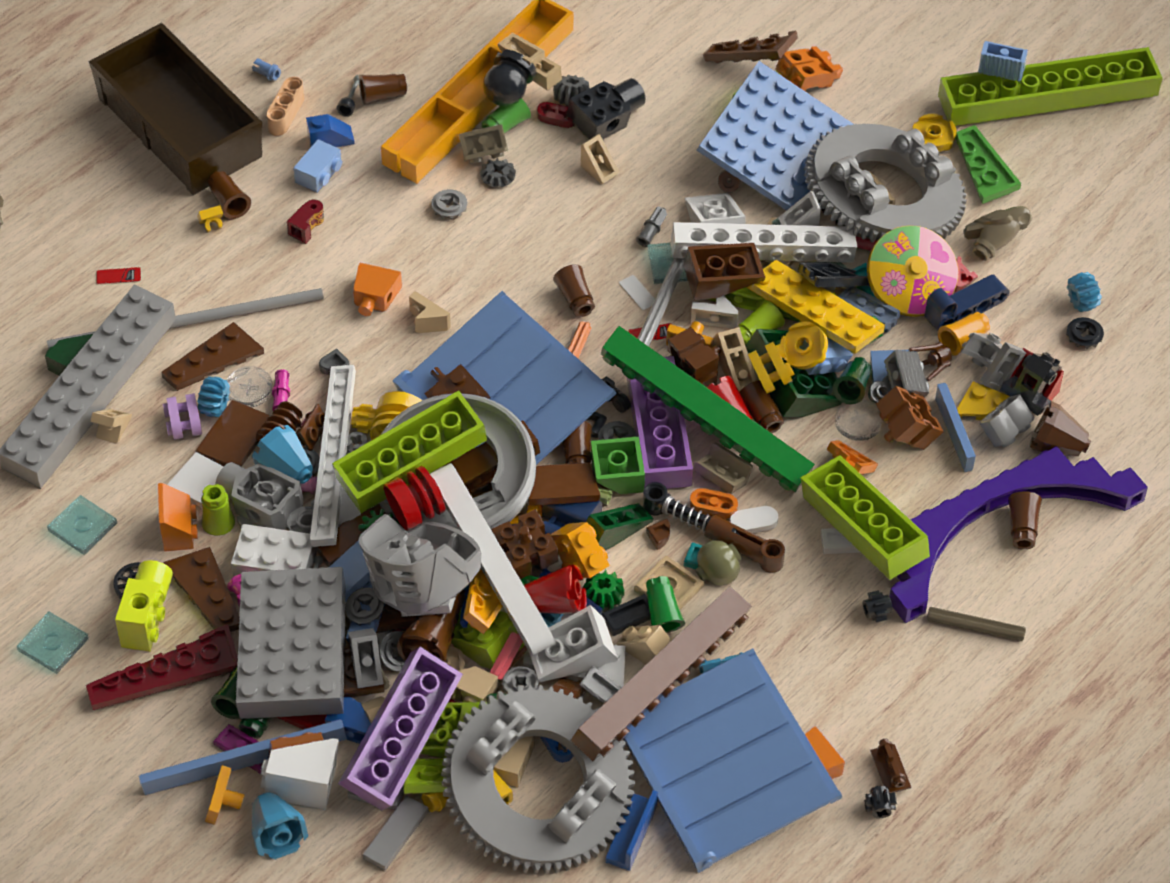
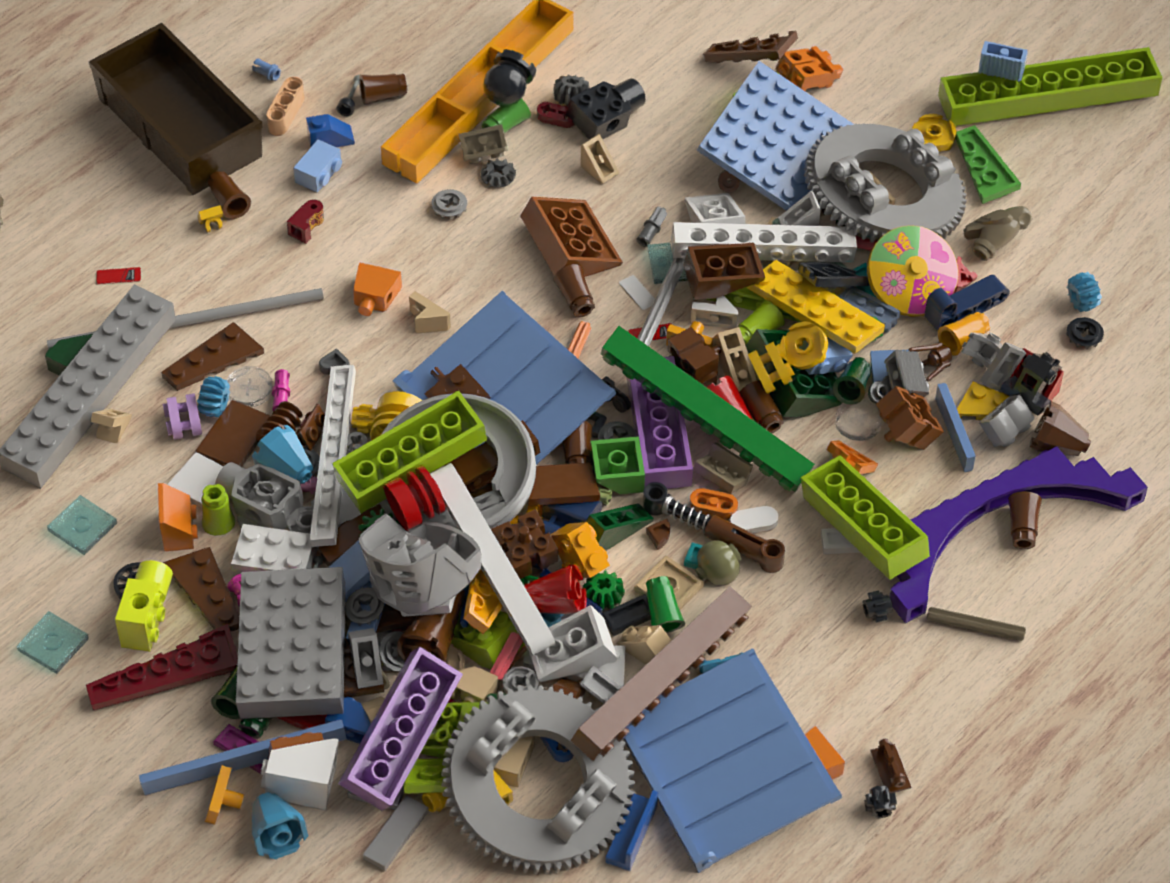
tan slope [498,33,562,91] -> none
none -> dark orange slope [520,196,623,277]

